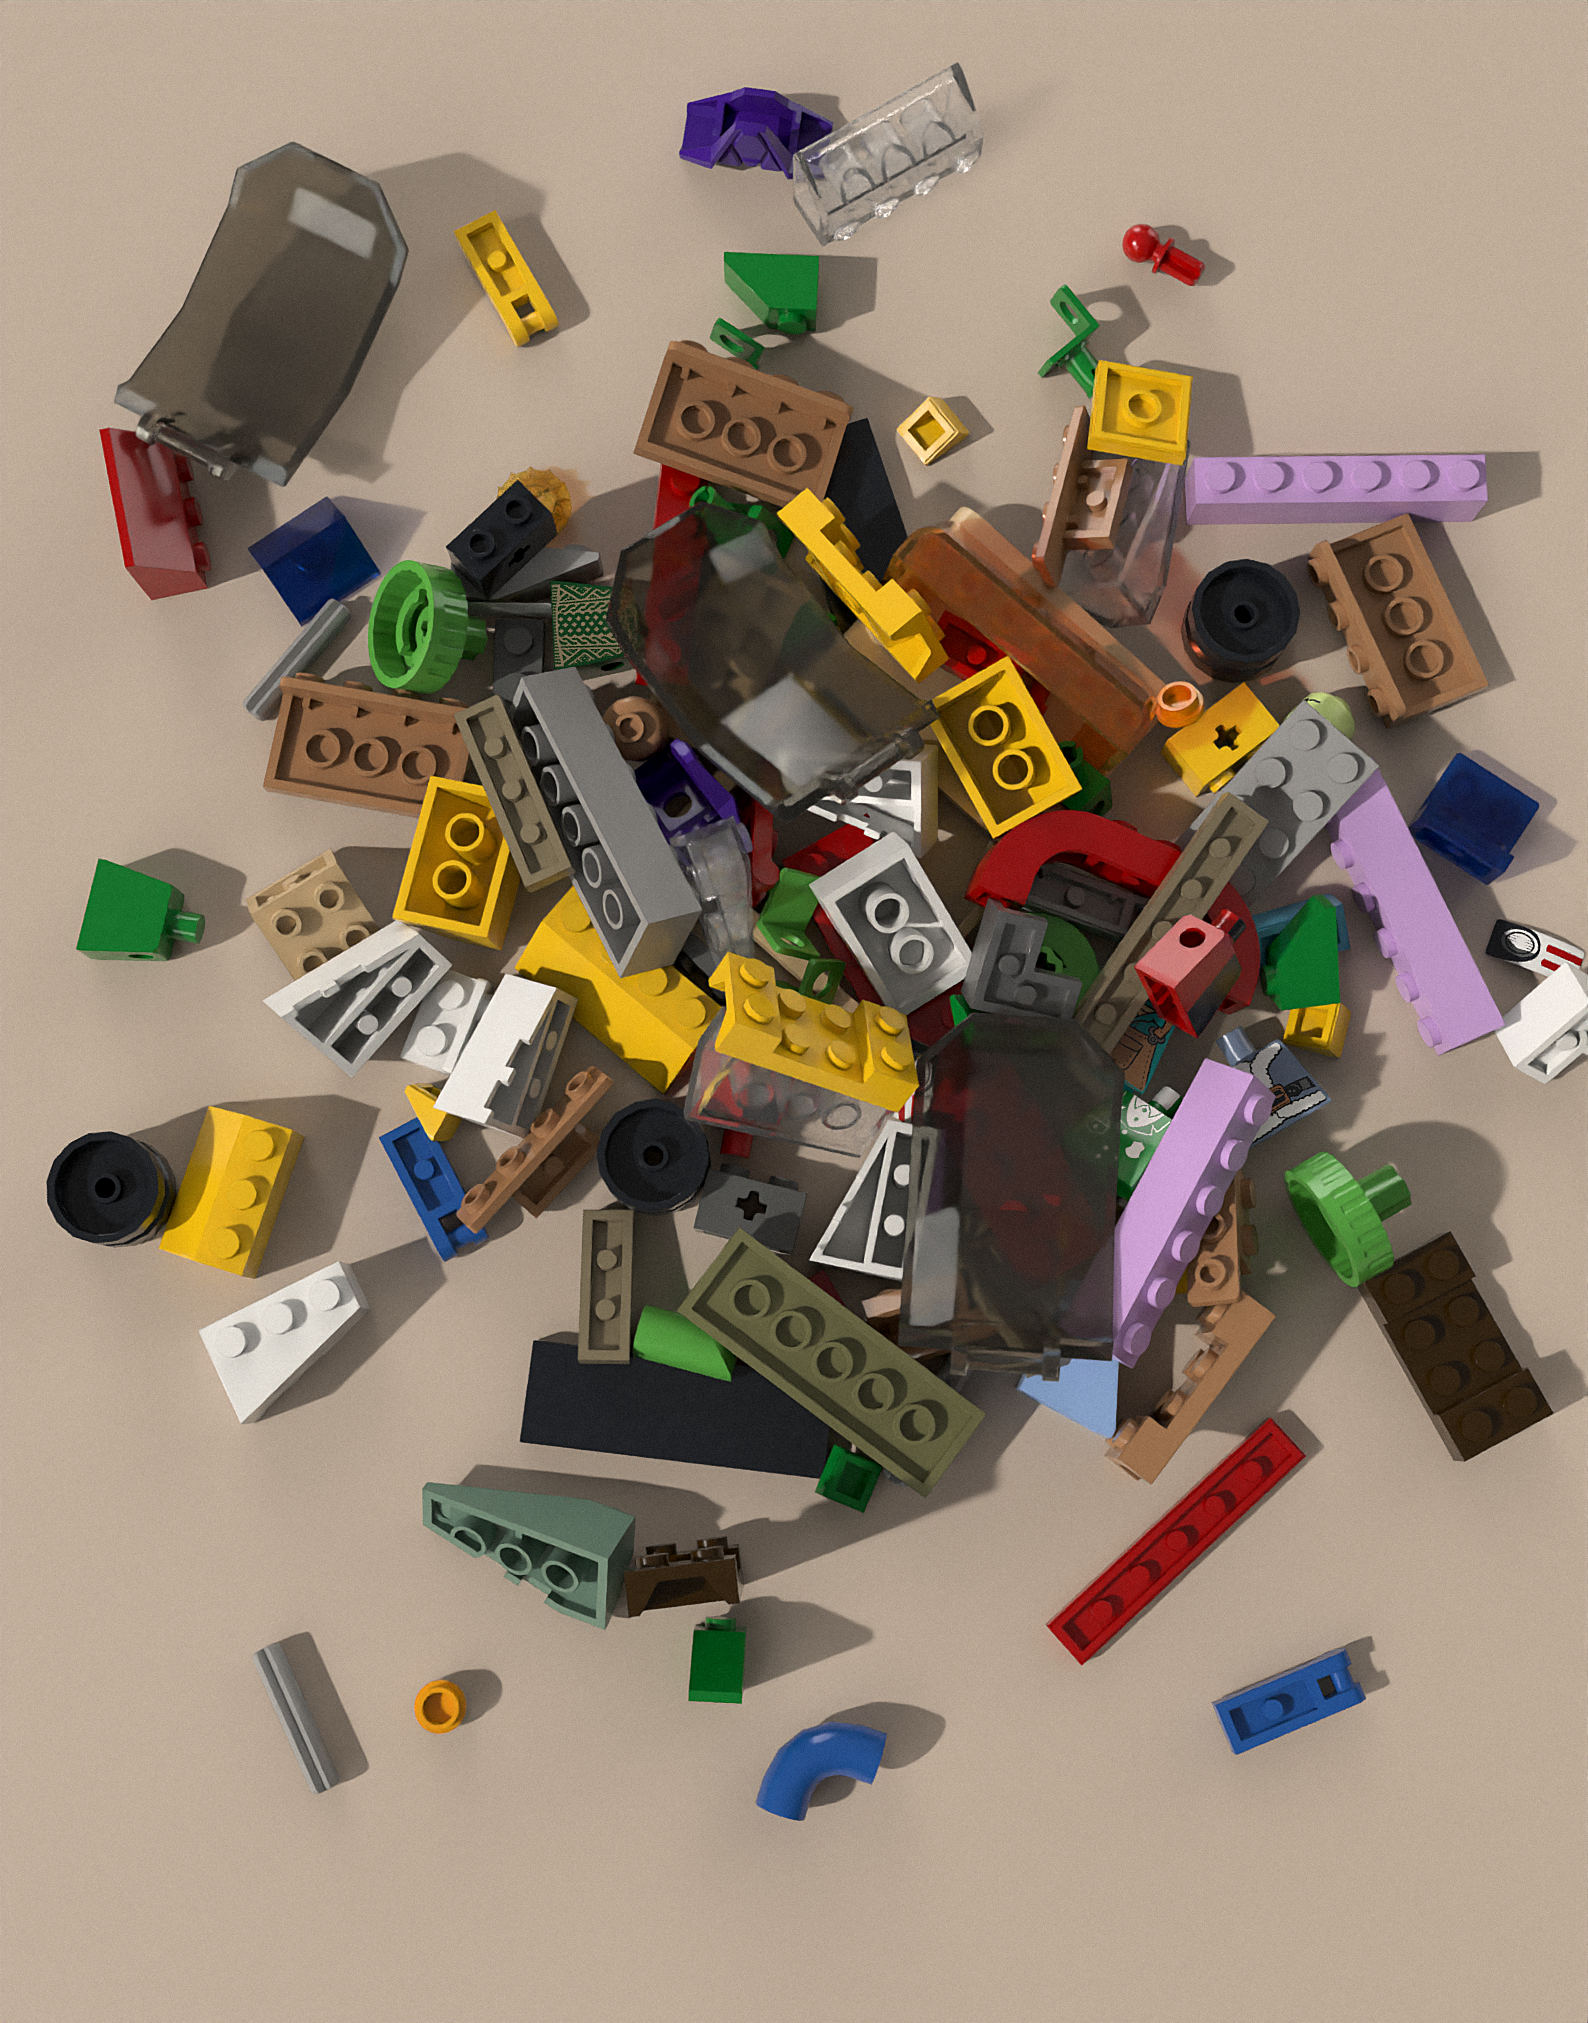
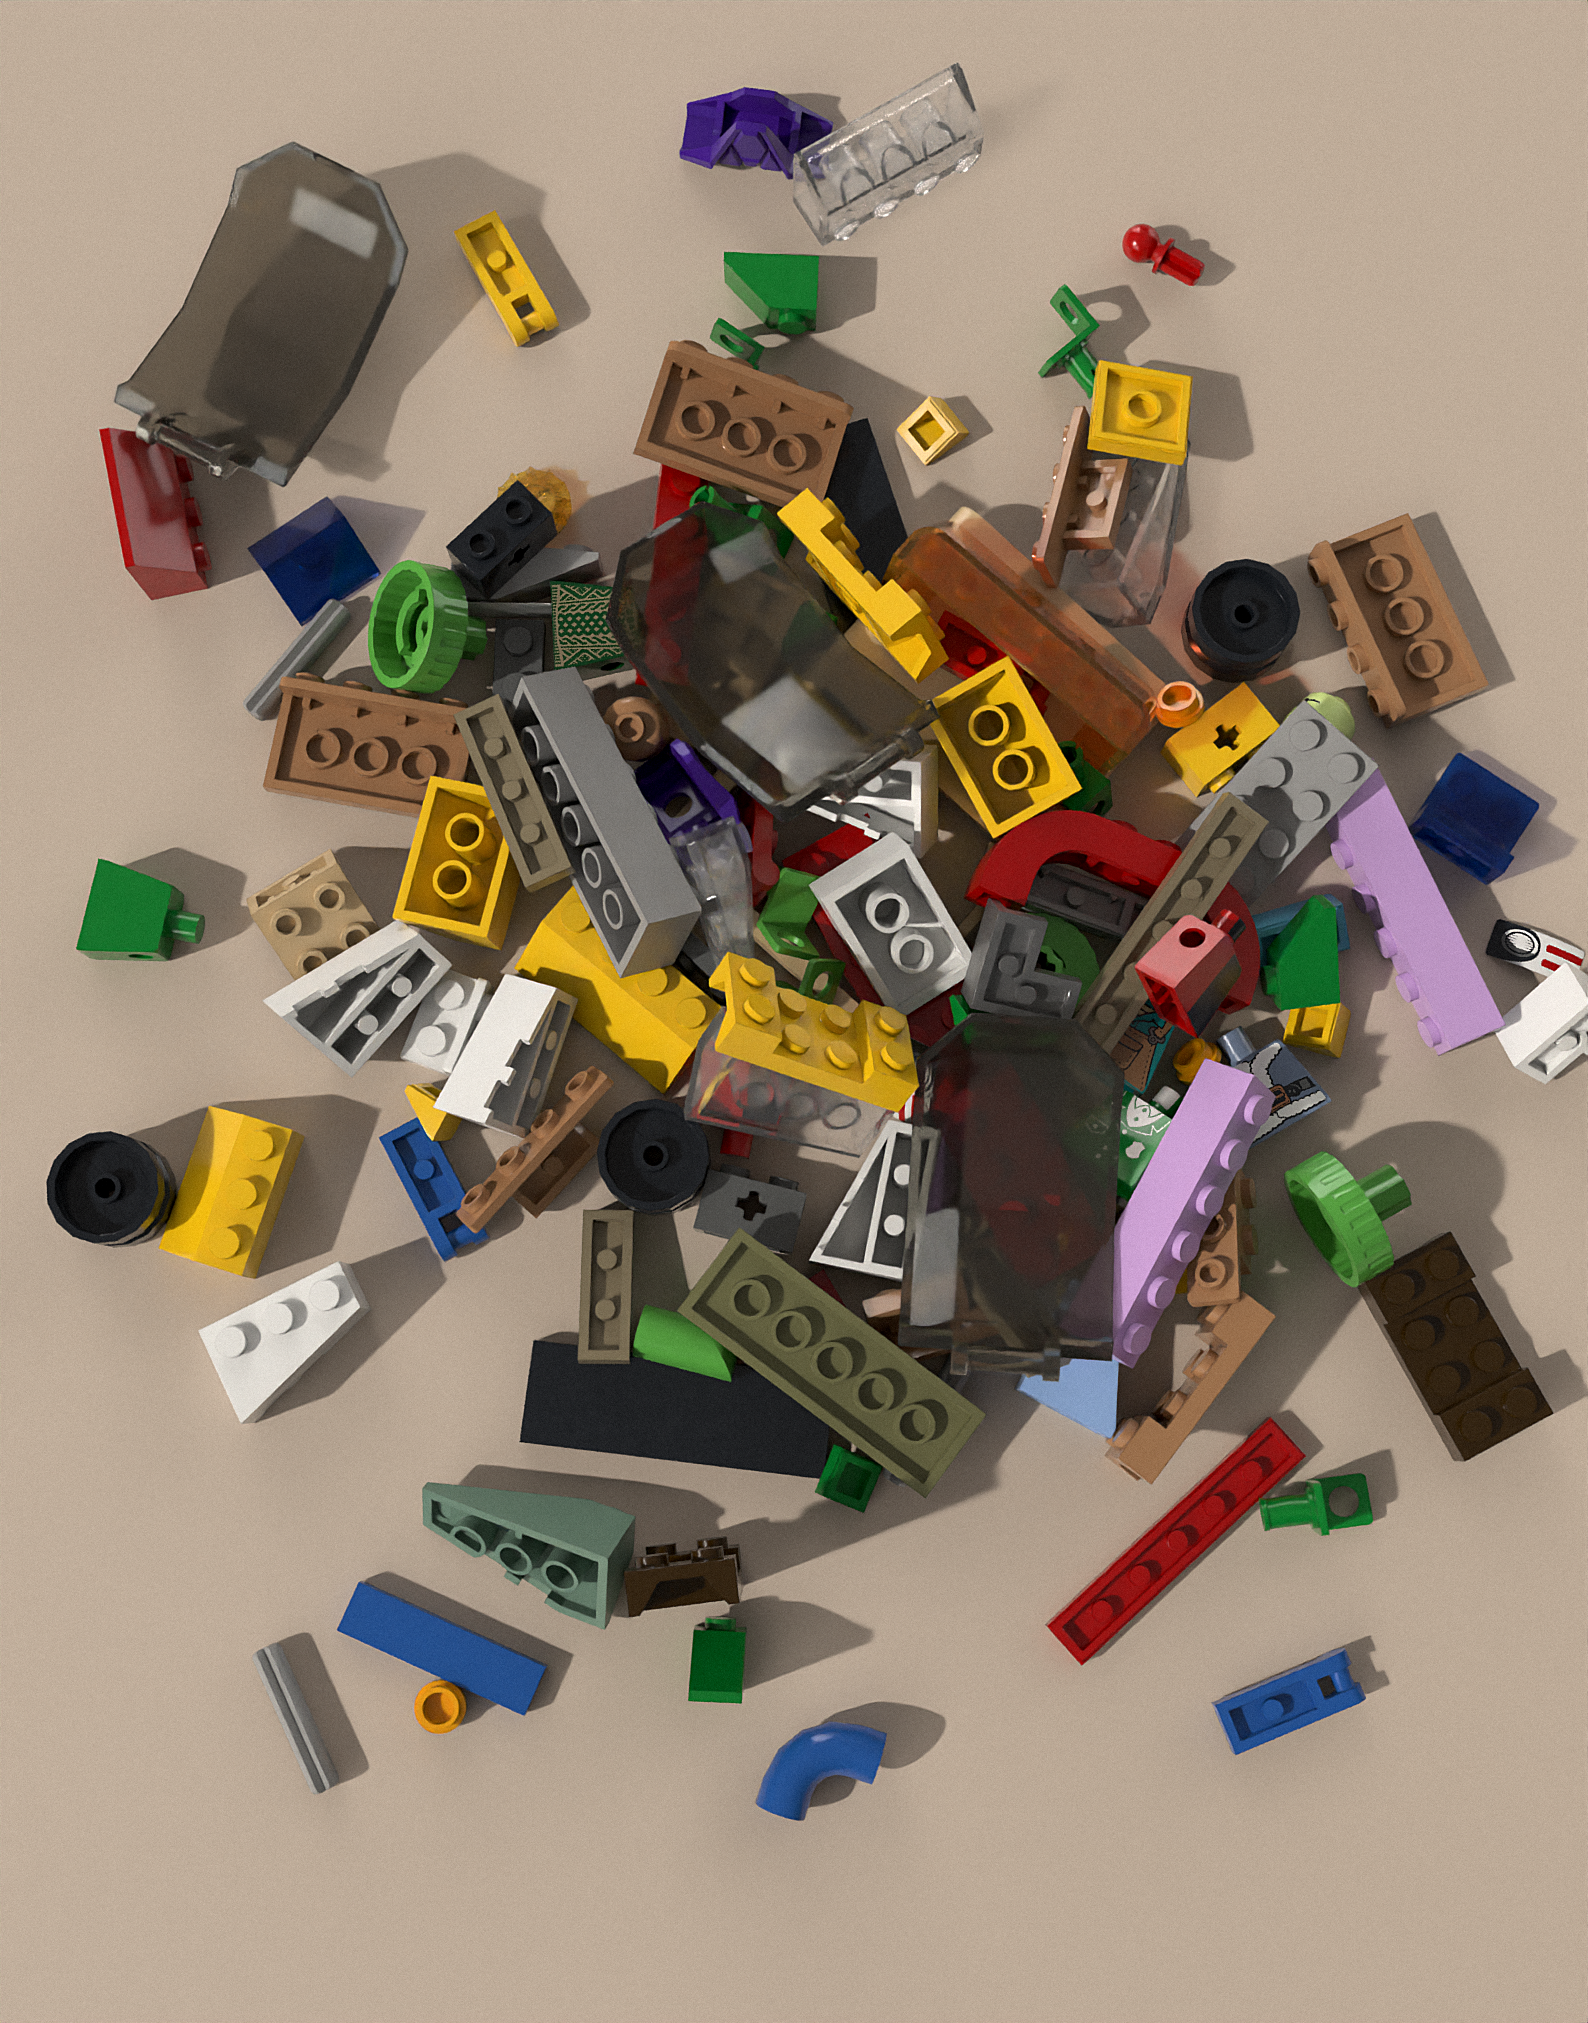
lavender brick [1185,454,1488,525] -> none
none -> blue tile [337,1581,548,1716]
none -> light orange plate [1173,1038,1222,1086]
none -> green bracket [1259,1473,1373,1536]

